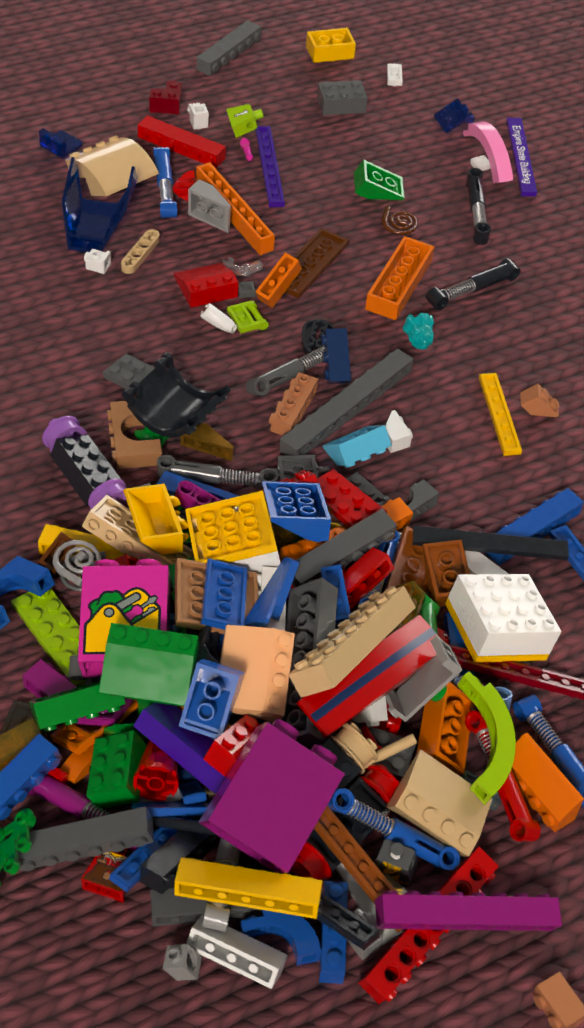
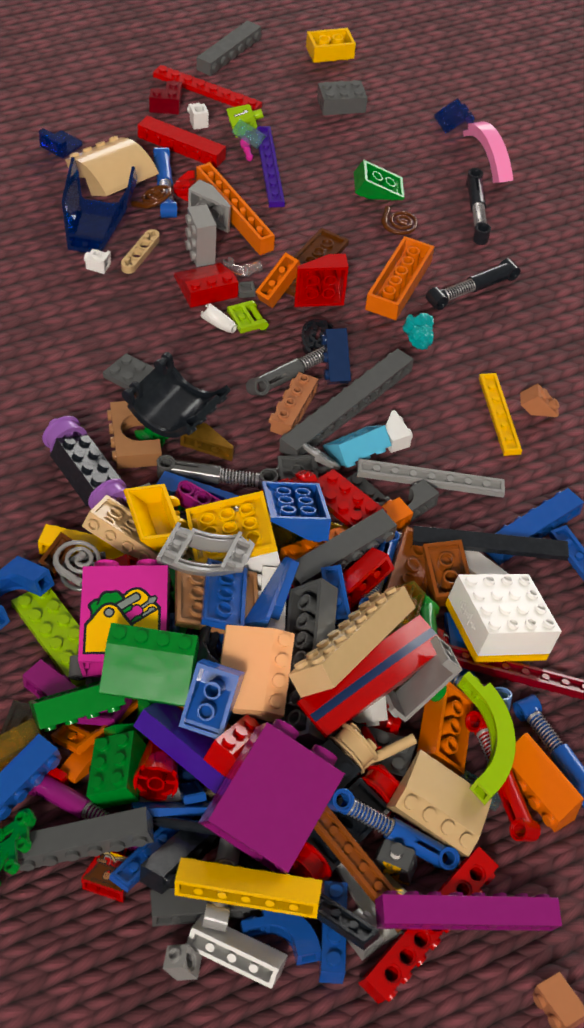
white plate [387,63,403,86] -> none
white plate [470,155,491,171] -> none
dark purple tile [506,118,537,197] -> none
none -> reddish brown piece [131,185,172,209]
none -> red plate [153,65,262,111]
none -> light grey wedge [156,522,255,576]
none -> light grey brick [185,204,216,267]
none -> clear light blue plate [232,119,266,149]
none -> red slope [294,254,349,307]
none -> light grey piece [302,443,341,470]
none -> light grey tile [357,459,505,497]

